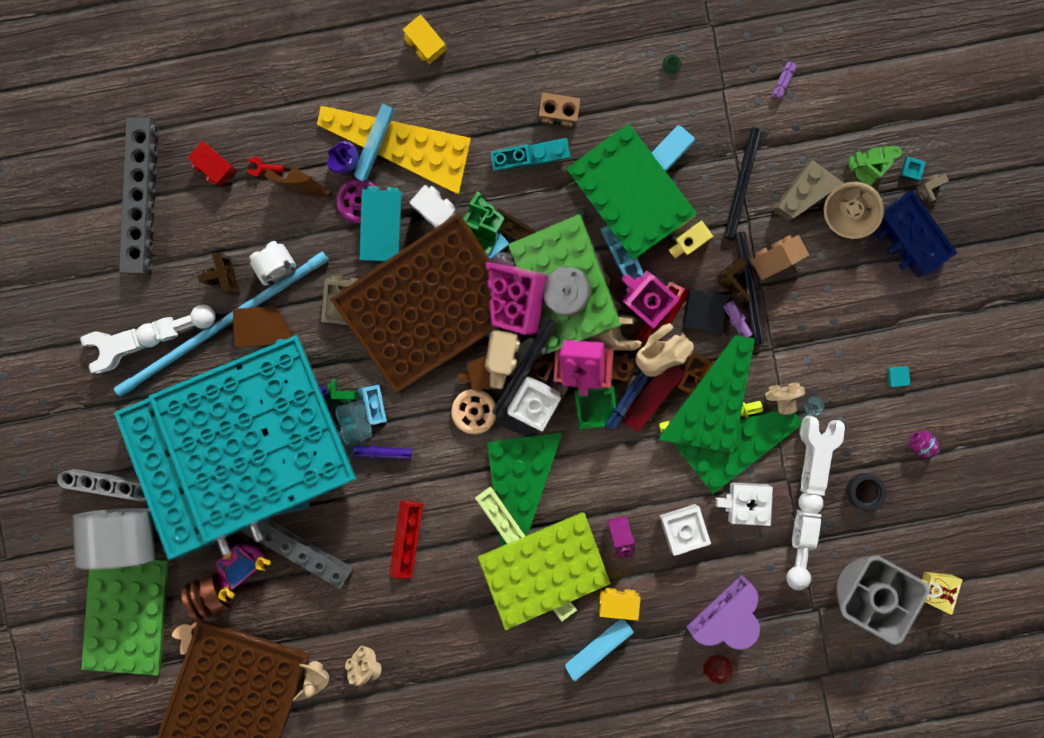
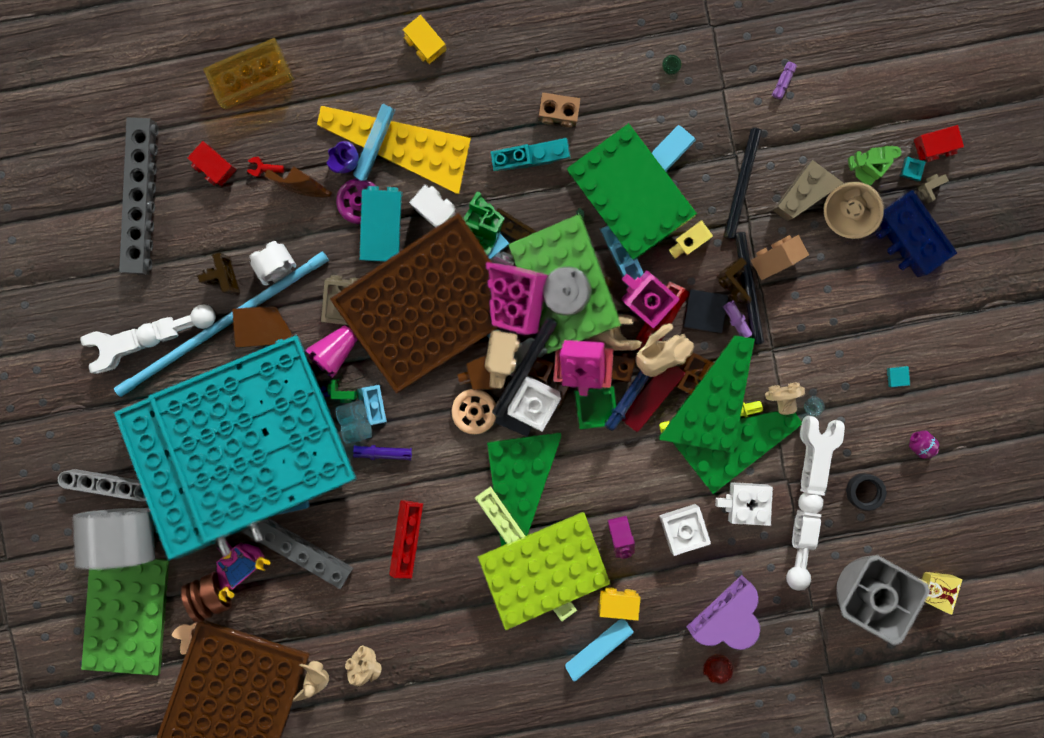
none -> clear yellow brick [203,38,295,110]
none -> dark pink cone [305,325,358,378]
none -> red brick [914,125,964,162]

